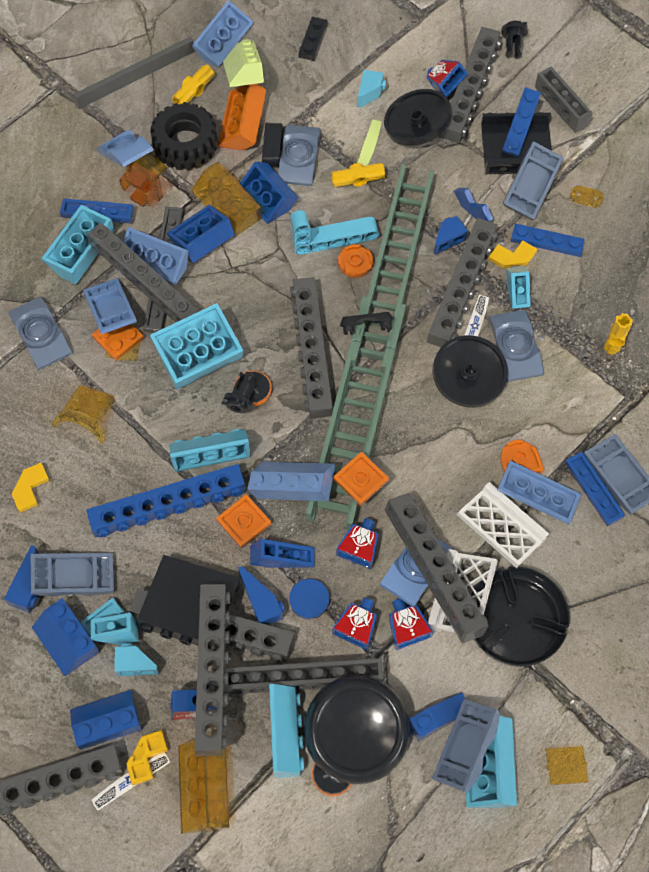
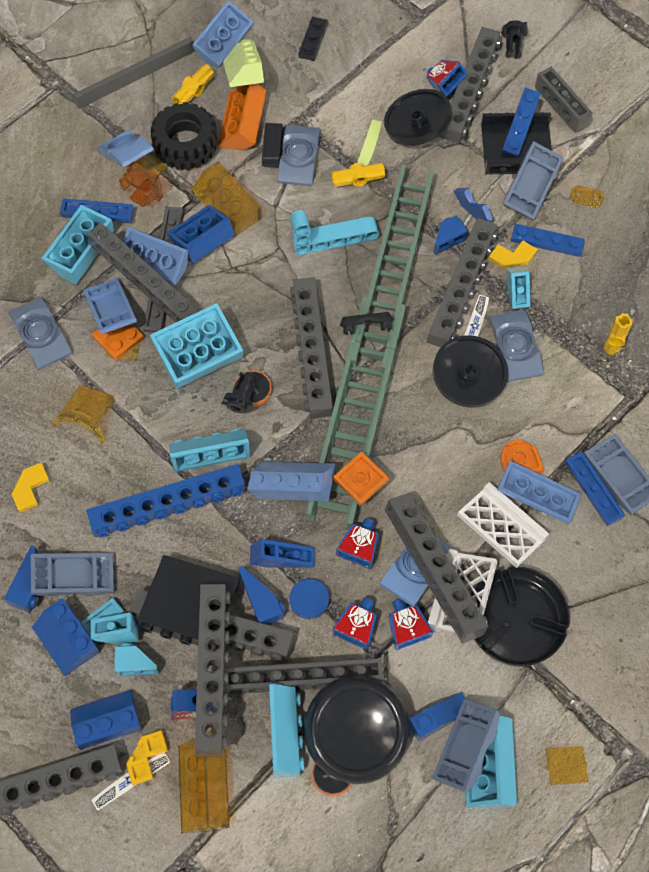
orange plate [216,494,272,549] -> none
blue slope [236,161,298,224] -> none
orange tile [338,244,373,278] -> none
medium azure slope [357,70,386,108] -> none

